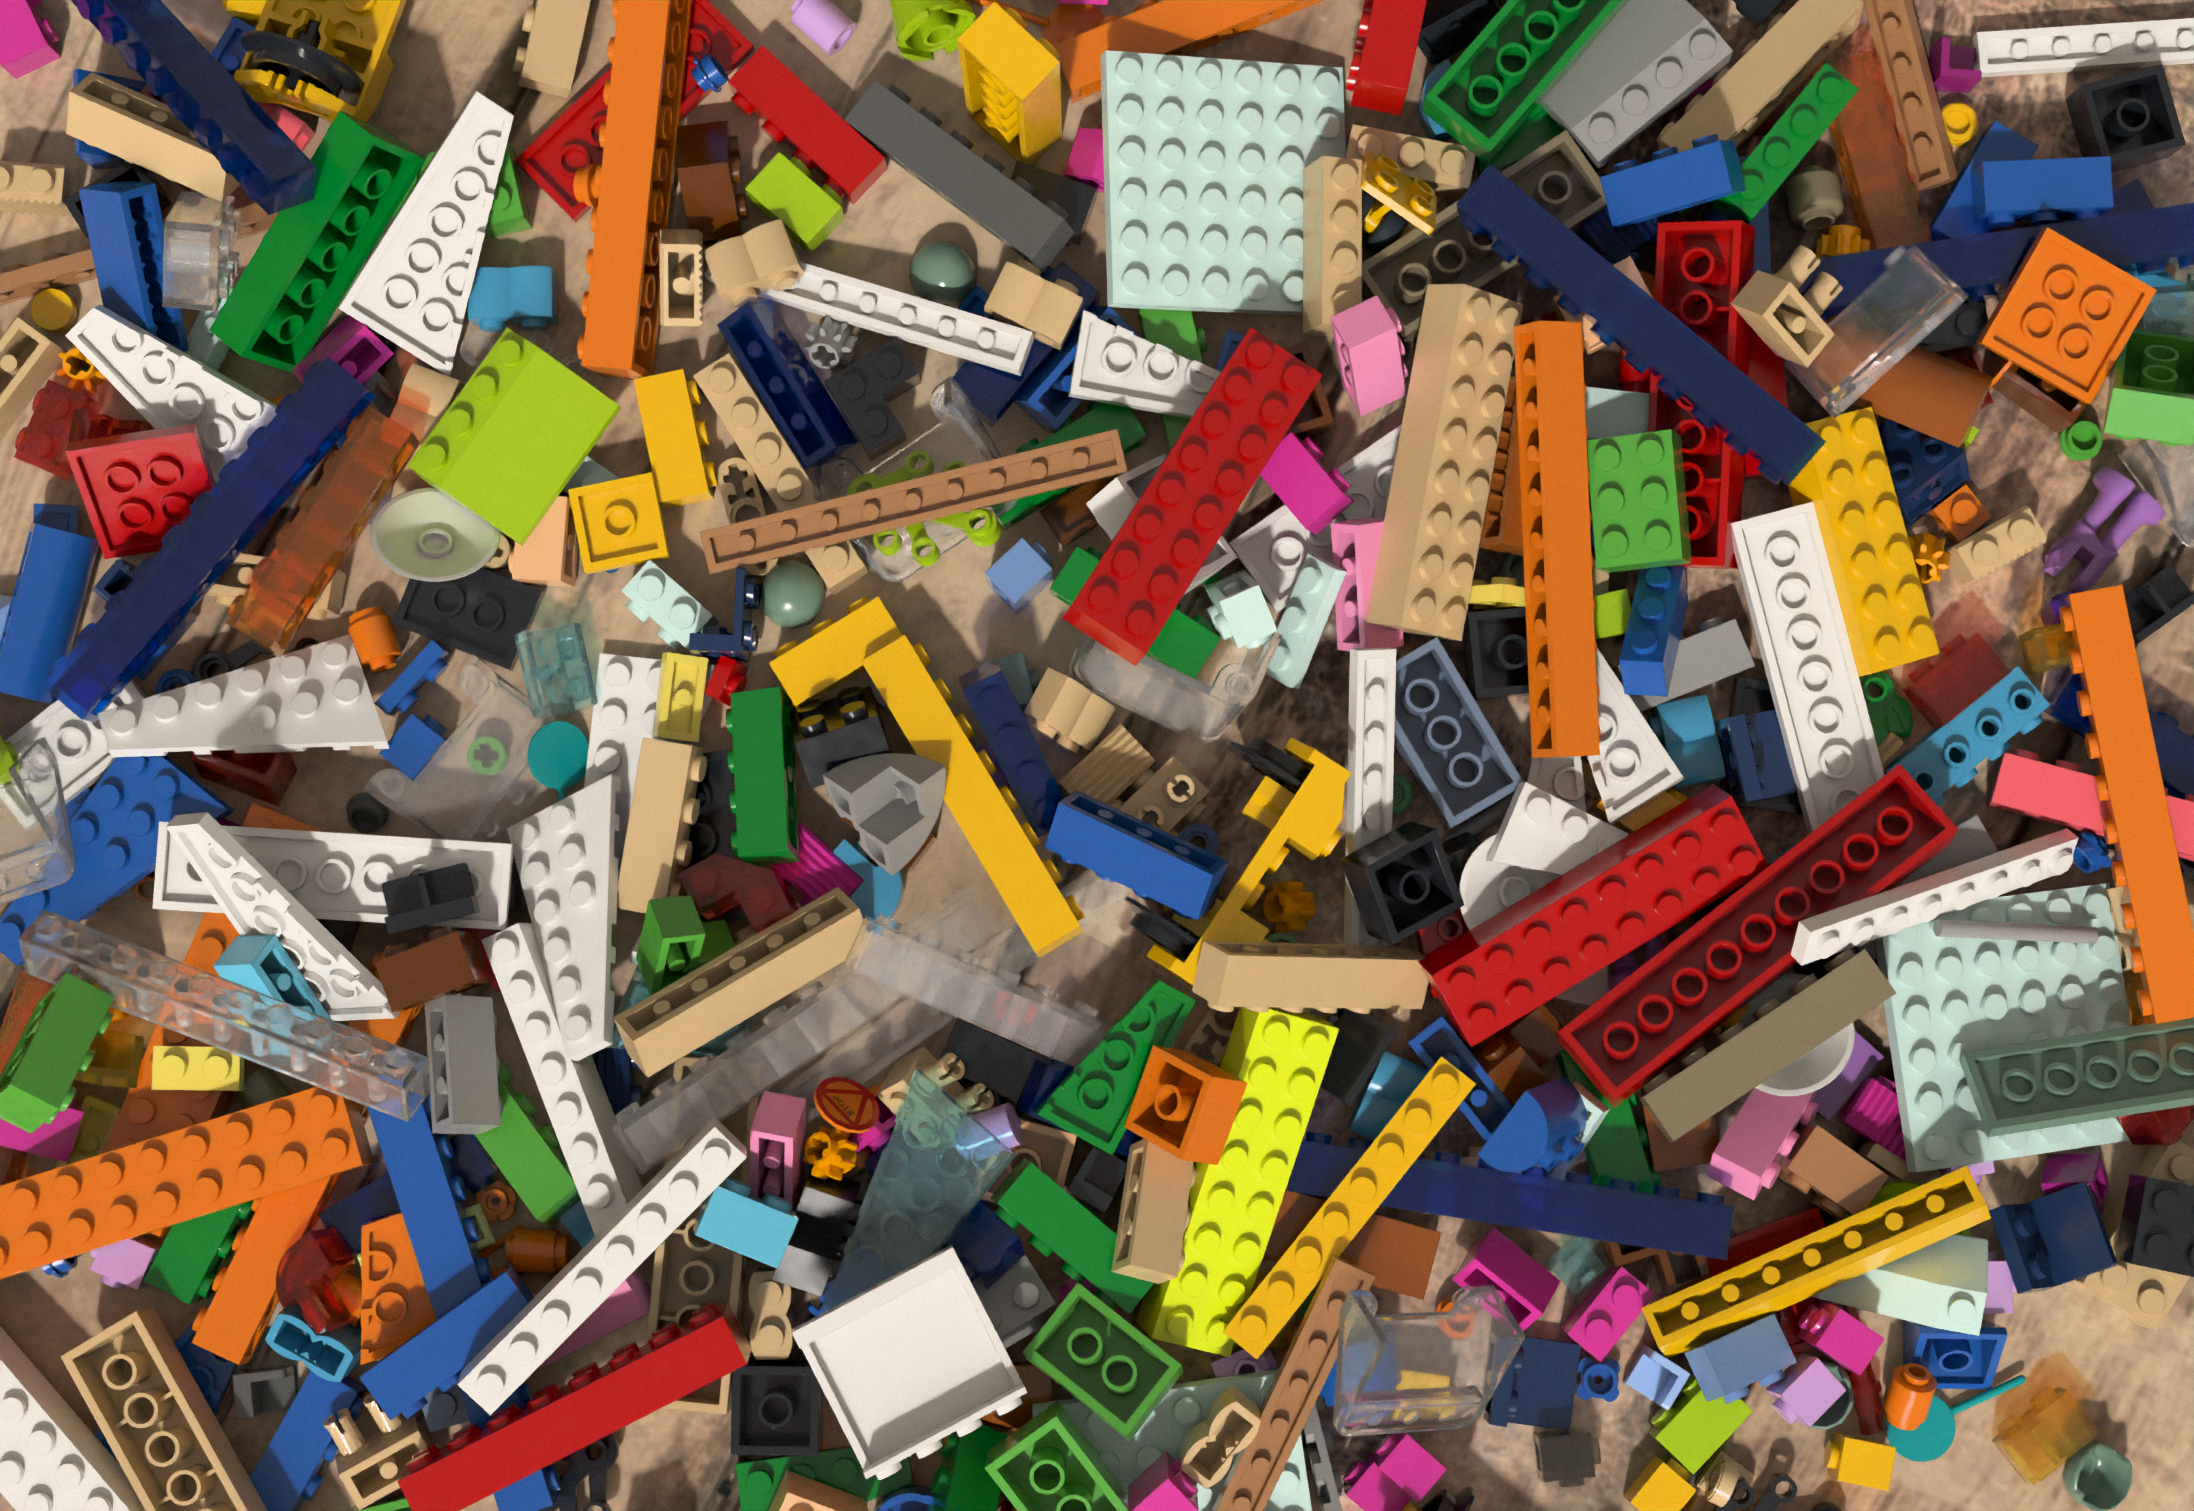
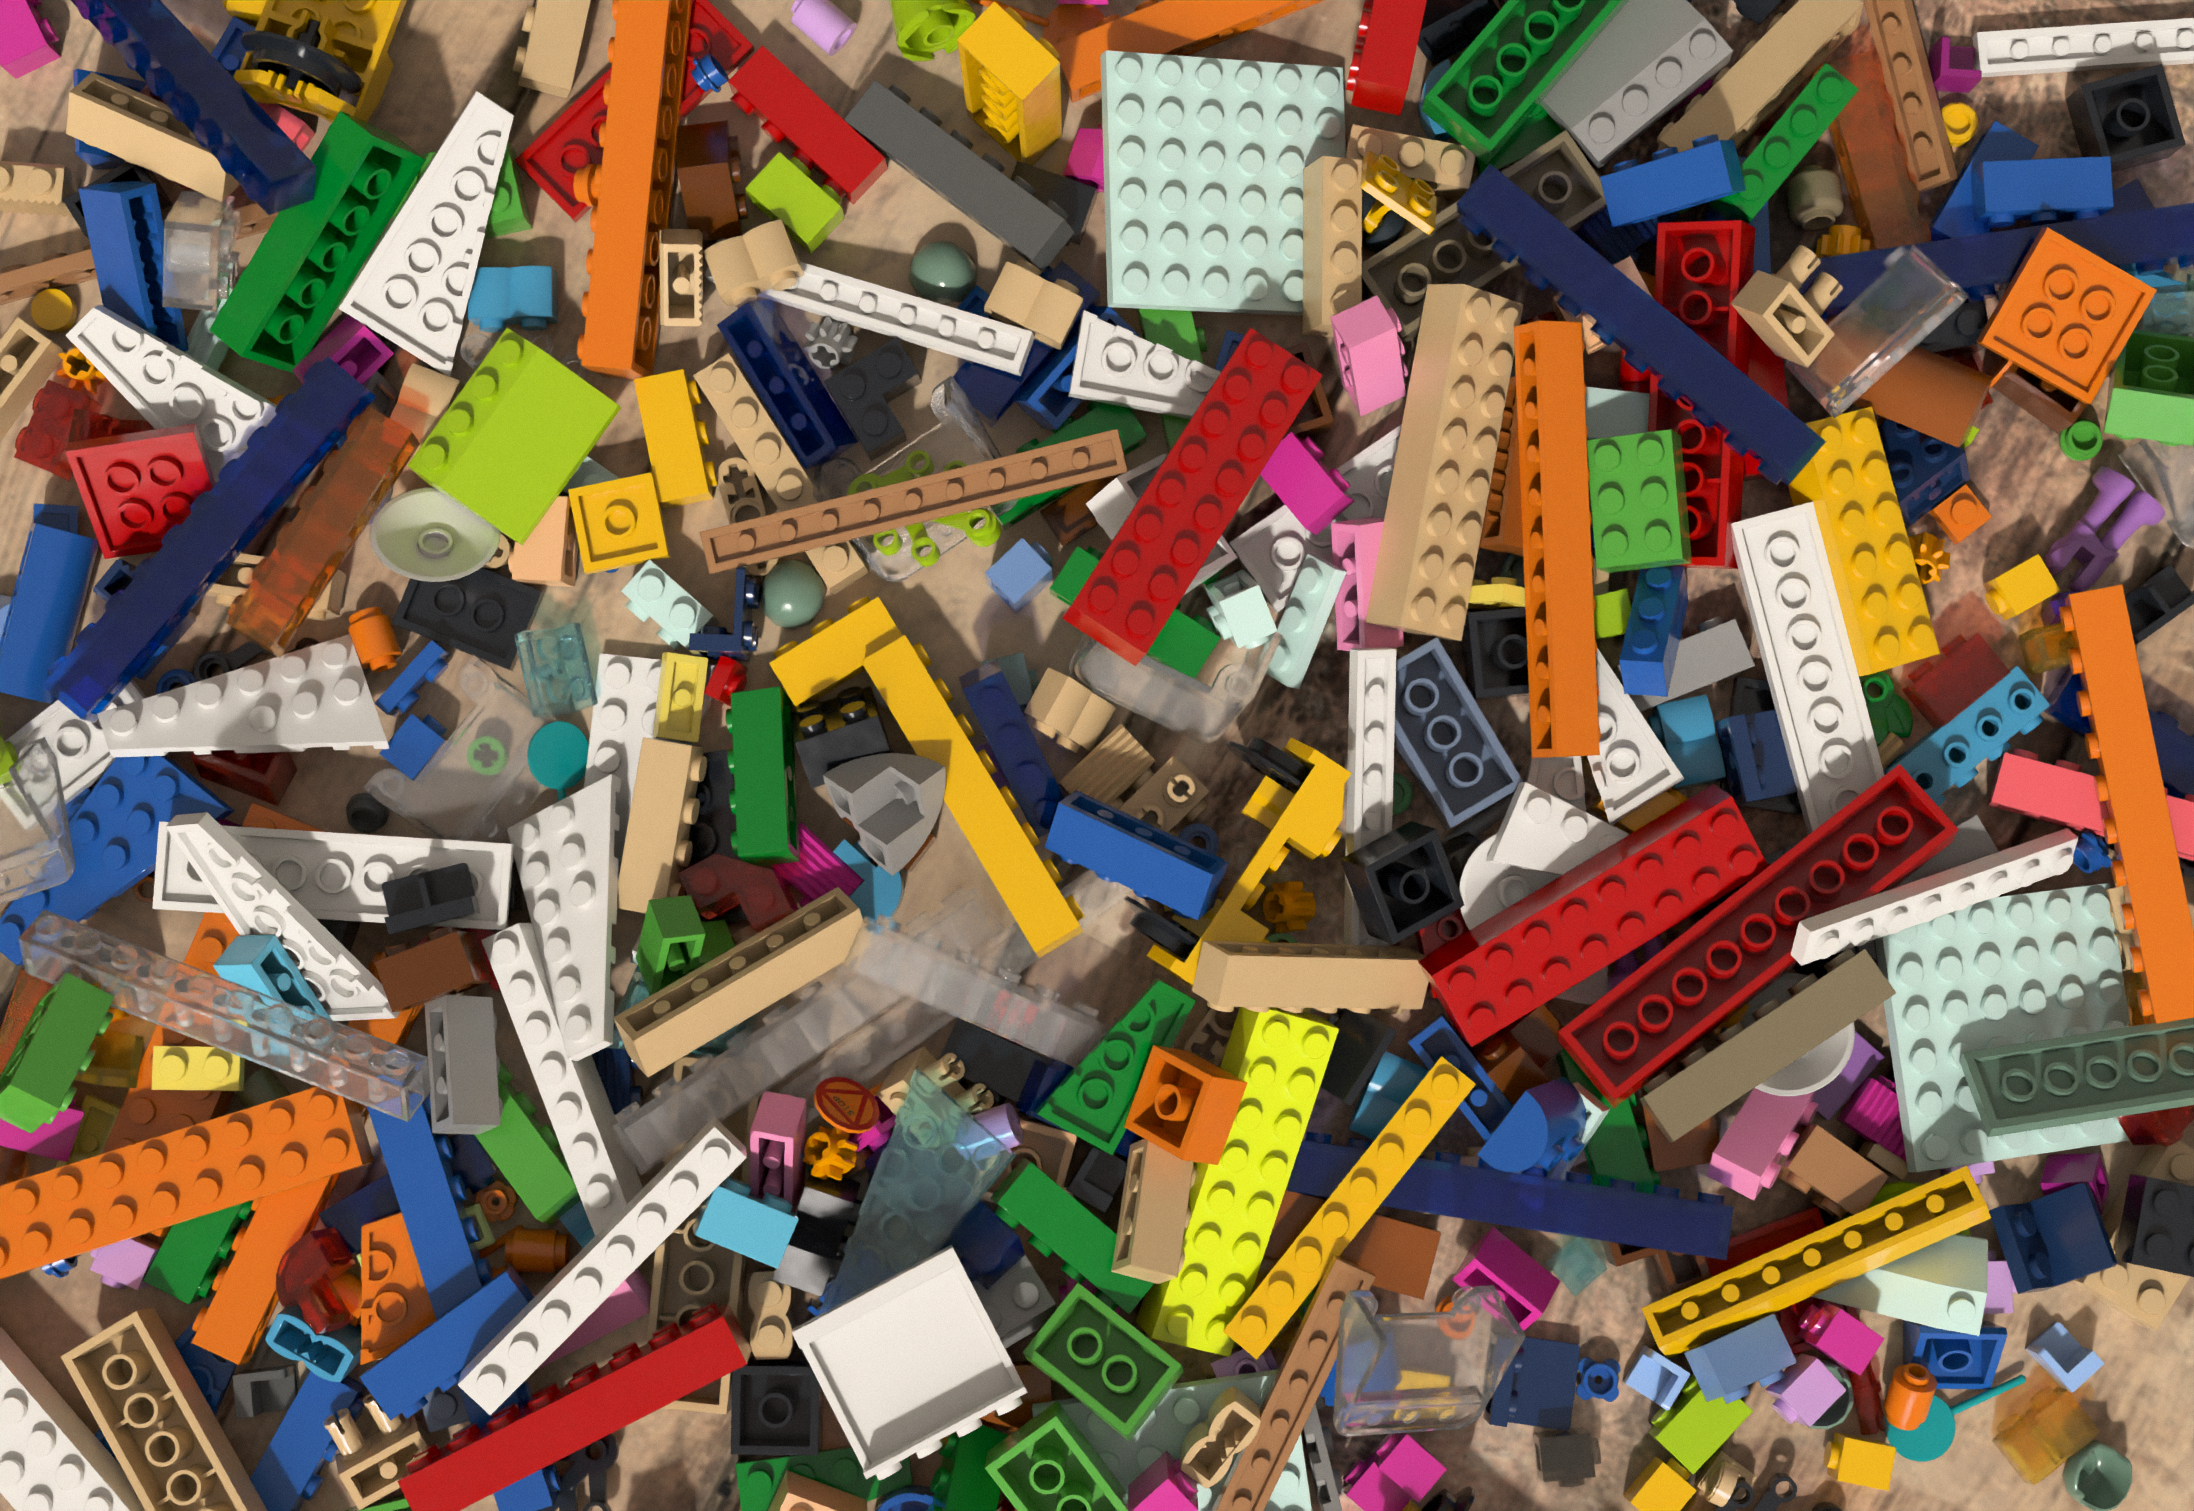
dark pink brick [1559,1264,1655,1362] -> none
light grey bar [1933,919,2099,944] -> none
tan brick [1944,505,2047,587] -> none
none -> yellow brick [1983,554,2061,621]
none -> light blue panel [2025,1322,2105,1393]

